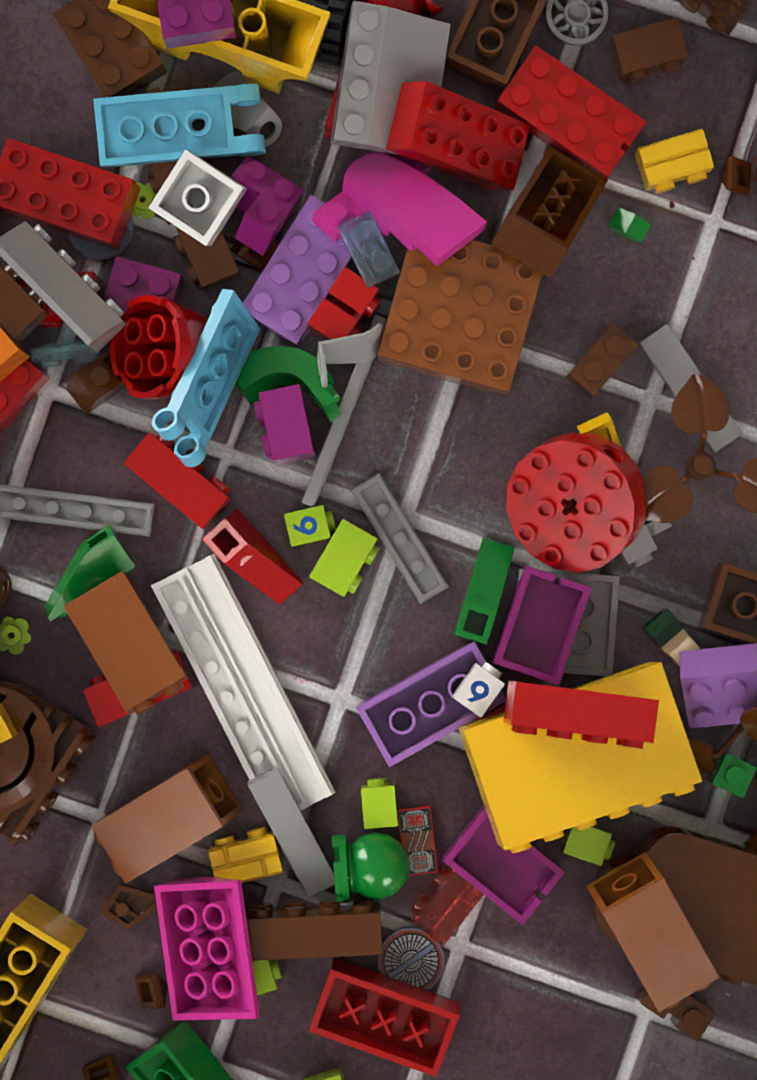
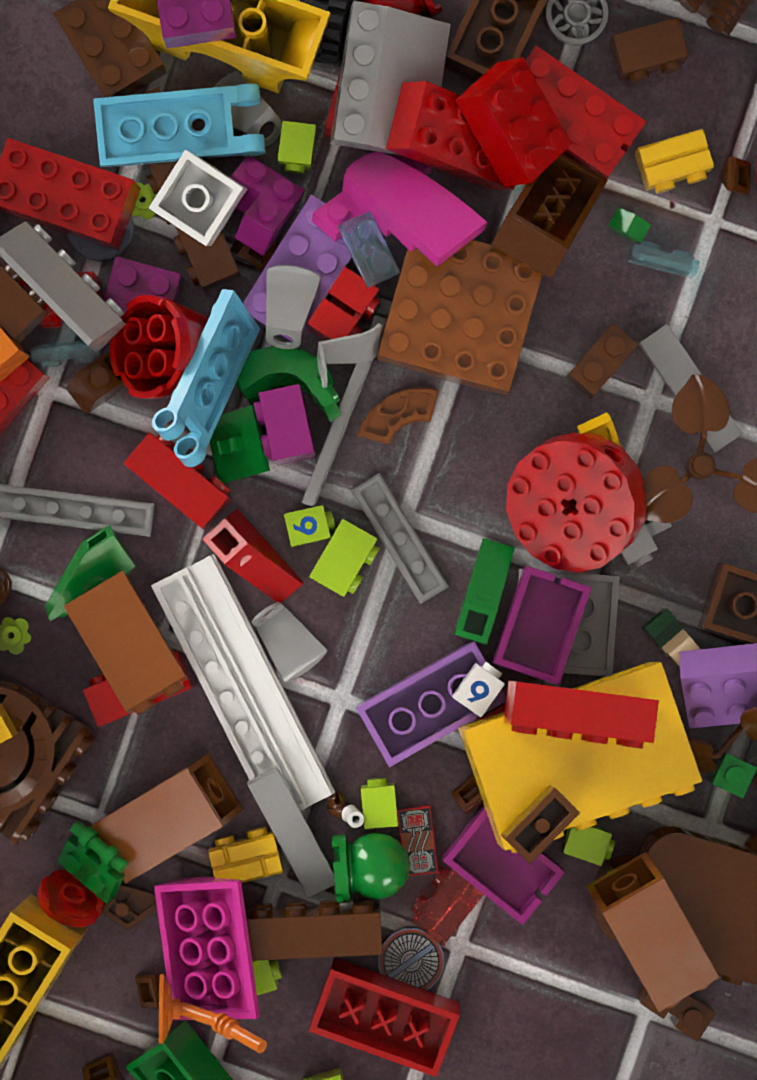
none -> red tile [37,870,105,927]
none -> green plate [57,821,129,904]
none -> orange dish [159,974,267,1053]
none -> green piece [209,405,270,483]
none -> light grey piece [252,602,327,682]
none -> light grey piece [266,265,321,349]
none -> lime brick [278,121,317,175]
none -> arm [327,793,364,828]
none -> dark orange tile [357,387,439,445]
none -> reddish brown slope [450,774,484,815]
none -> red brick [455,57,571,187]
none -> reddish brown brick [501,785,580,864]
none -> clear light blue plate [628,241,700,278]

